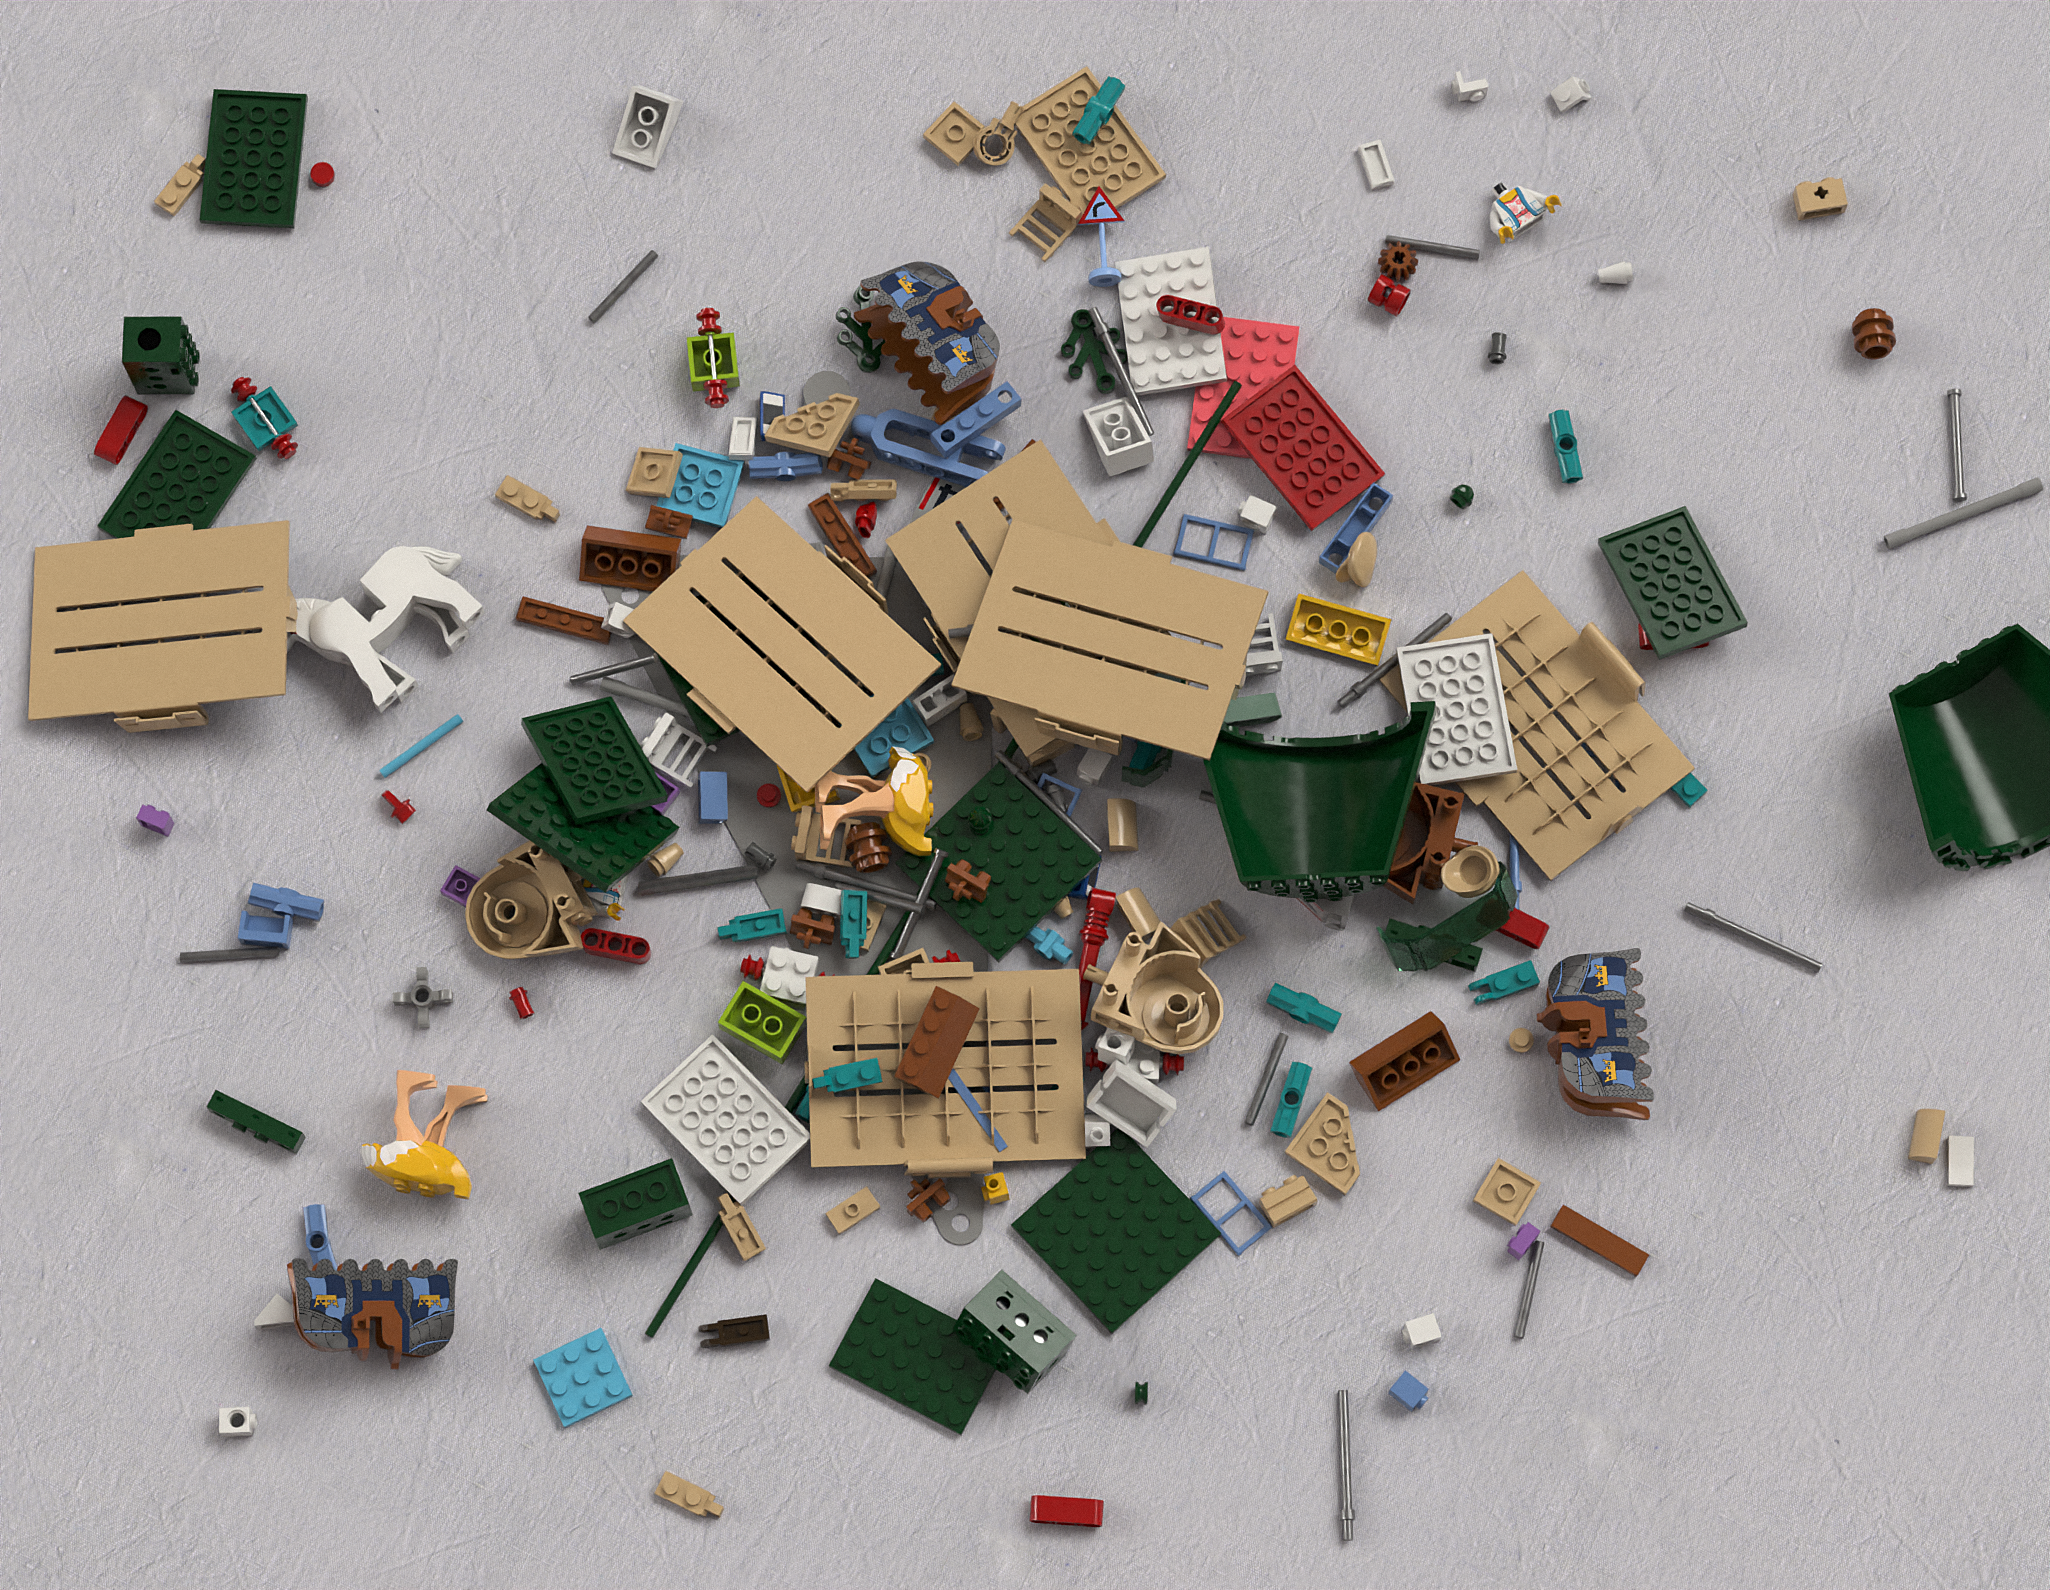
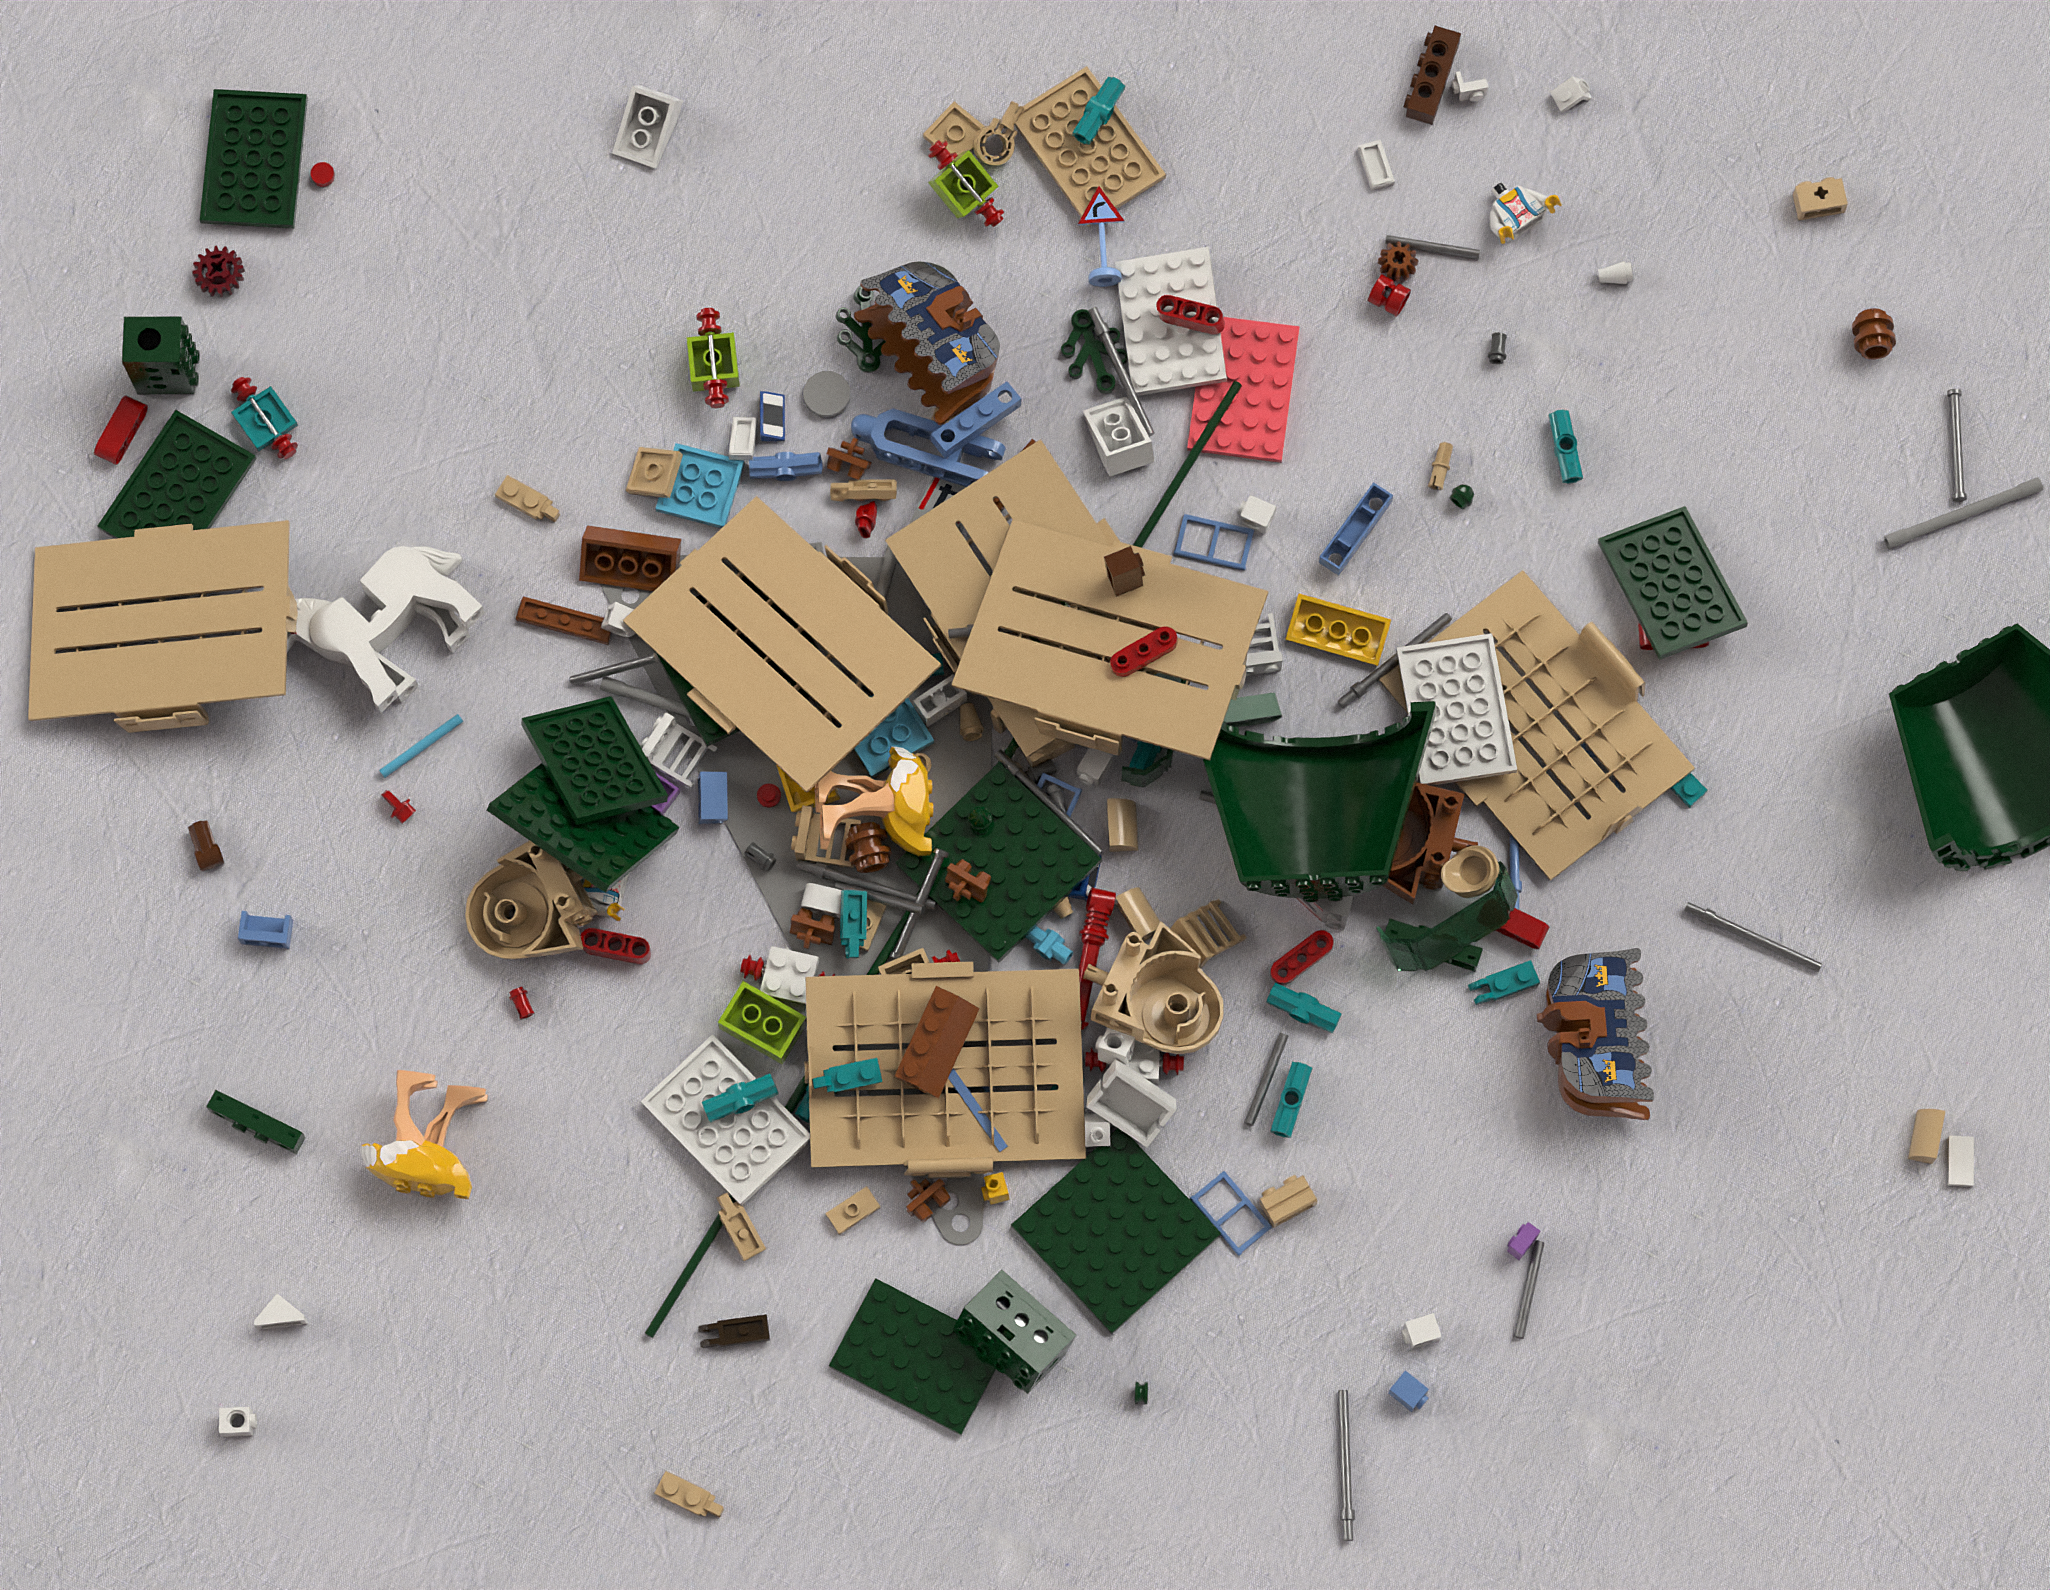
medium lavender piece [136,804,175,837] -> none
tan hinge [154,154,206,216] -> none
flat silver bar [180,946,279,962] -> none
medium blue piece [248,883,325,921] -> none
animal [287,1258,458,1369] -> none
medium blue piece [303,1204,337,1271] -> none
light grey pin [393,967,453,1028] -> none
medium lavender piece [440,865,480,908] -> none
medium azure plate [533,1328,633,1428] -> none
dark green piece [578,1158,693,1250] -> none
flat silver piece [588,250,658,323] -> none
flat silver axle [638,864,759,895] -> none
dark orange hips [645,505,693,540] -> none
tan cone [647,843,684,877] -> none
teal hinge [717,908,787,942] -> none
tan plate [765,393,860,457] -> none
dark orange tile [808,493,877,578] -> none
tan plate [1009,183,1082,262] -> none
red beam [1029,1495,1104,1527] -> none
red plate [1221,365,1385,531] -> none
tan plate [1285,1092,1360,1196] -> none
tan piece [1336,532,1377,587] -> none
dark orange slope [1349,1011,1461,1111] -> none
tan plate [1473,1158,1541,1226] -> none
tan plate [1509,1028,1534,1053] -> none
dark orange tile [1550,1205,1649,1277] -> none
none -> reddish brown piece [188,820,225,872]
none -> dark red gear [192,246,245,297]
none -> teal piece [702,1074,779,1123]
none -> lime brick [928,140,1004,227]
none -> reddish brown brick [1104,546,1145,597]
none -> red plate [1110,626,1178,677]
none -> red plate [1270,930,1334,985]
none -> reddish brown brick [1403,25,1461,125]
none -> tan axle [1428,442,1453,490]

